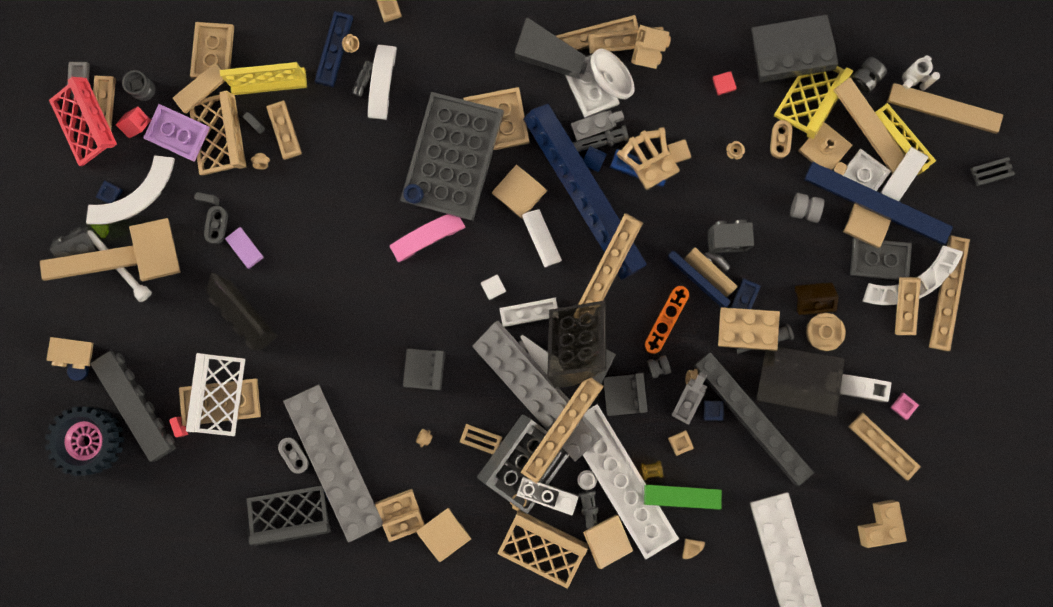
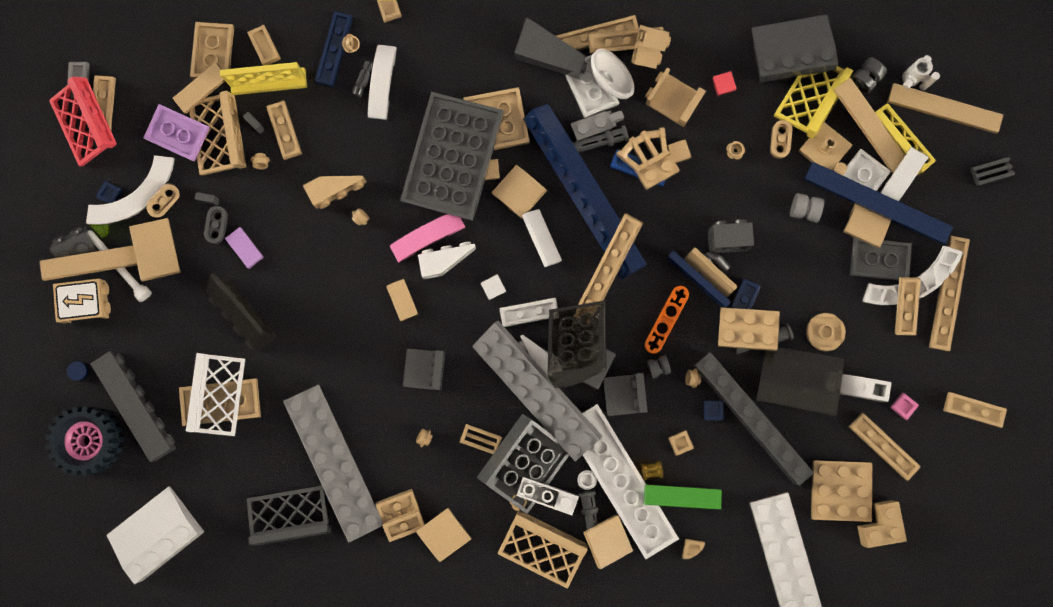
tan brick [46,337,94,369] -> none
coral panel [115,106,151,138] -> none
dark grey wheel [122,70,155,101] -> none
coral tile [169,417,188,437] -> none
light grey plate [278,438,309,473] -> none
dark blue tile [403,184,424,204] -> none
tan tile [521,375,604,484] -> none
dark blue tile [583,146,607,172] -> none
light grey hinge [672,371,707,425] -> none
dark brown panel [795,282,839,315] -> none
none -> panel [53,279,111,324]
none -> white slope [107,486,204,584]
none -> tan plate [146,183,180,217]
none -> tan tile [247,25,281,66]
none -> tan slope [303,176,367,209]
none -> tan plate [352,208,369,225]
none -> tan tile [386,279,418,321]
none -> white slope [418,242,476,279]
none -> tan tile [485,159,500,180]
none -> tan panel [645,68,706,127]
none -> tan plate [811,460,872,522]
none -> tan plate [943,392,1007,428]

